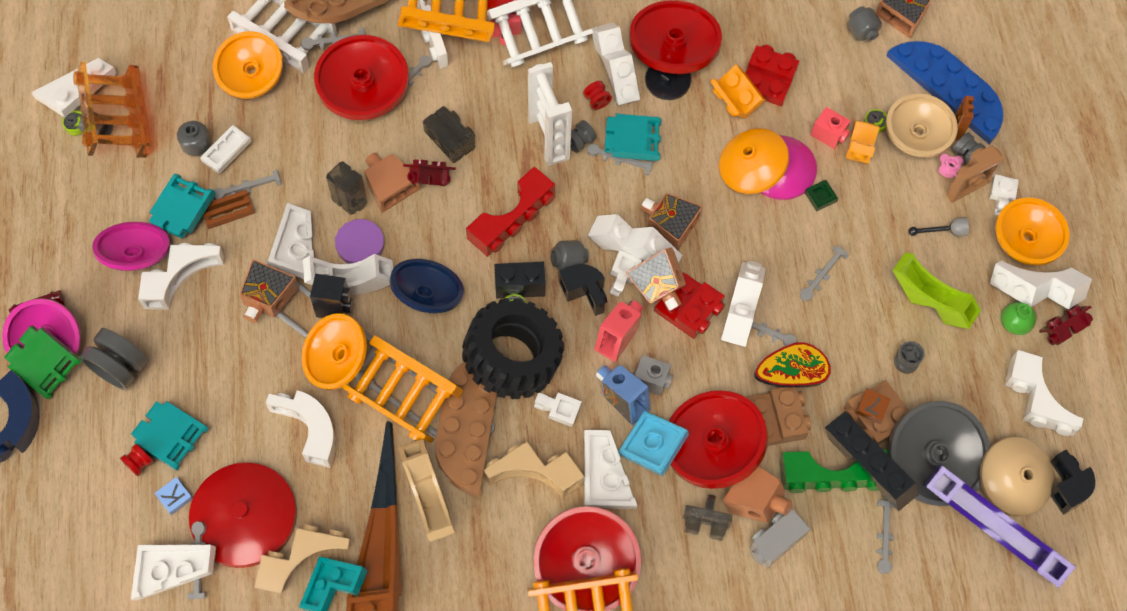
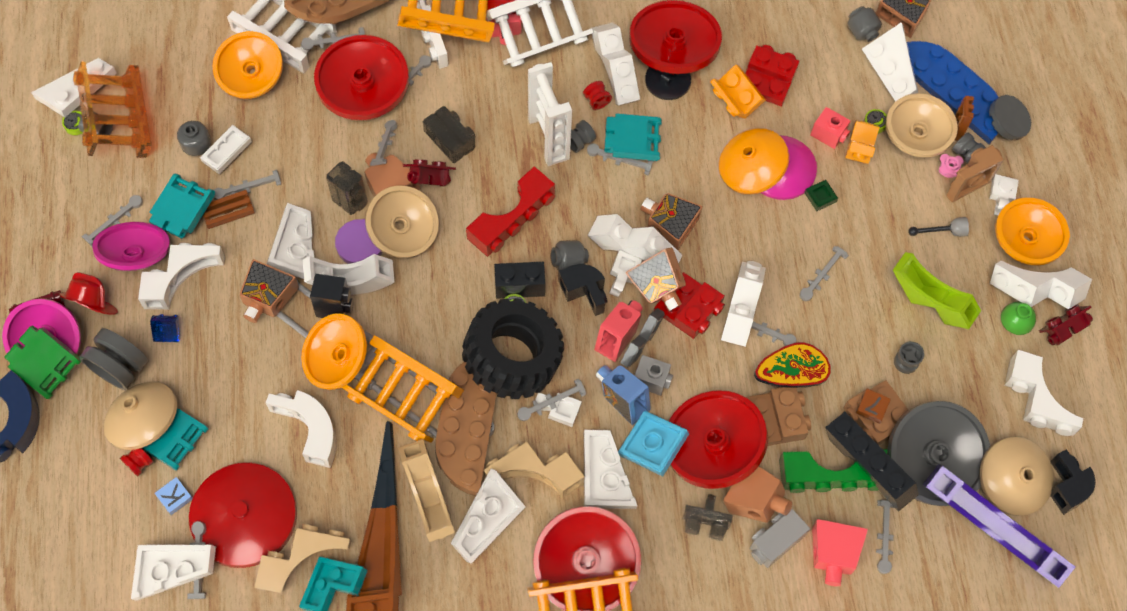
dark blue dish [389,259,464,314] -> none
none -> red piece [59,272,118,315]
none -> light grey piece [82,195,143,247]
none -> tan dish [104,382,177,450]
none -> clear blue tile [150,314,181,342]
none -> tan dish [365,186,439,258]
none -> light grey piece [370,120,397,166]
none -> white wing [451,469,525,564]
none -> light grey piece [517,379,587,421]
none -> dark grey tile [620,308,665,367]
none -> coral torso [812,519,867,586]
none -> white wing [862,23,918,102]
none -> dark grey tile [989,95,1032,140]

